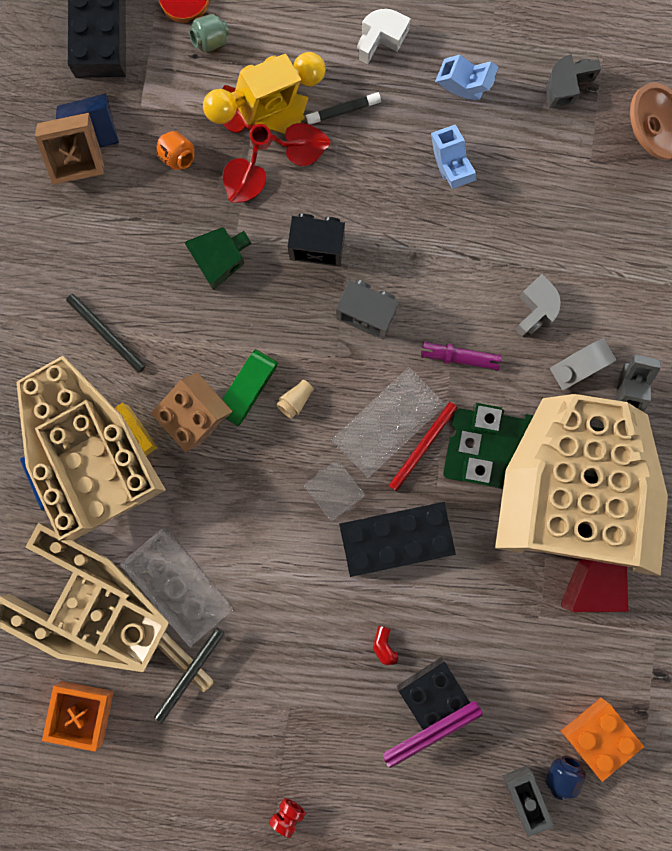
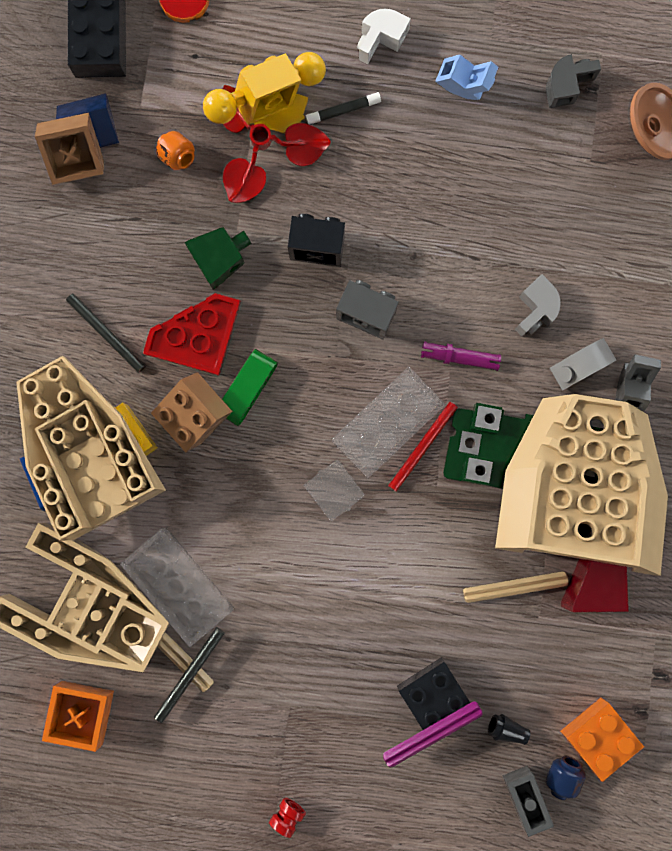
sand green head [189,14,229,52] -> none
tan cone [276,380,314,419] -> none
black brick [339,502,456,577] -> none
red arm [373,626,399,666] -> none
light blue brick [431,125,476,189] -> none
none -> red plate [143,293,241,376]
none -> tan axle [463,572,568,603]
none -> black cone [488,714,530,745]

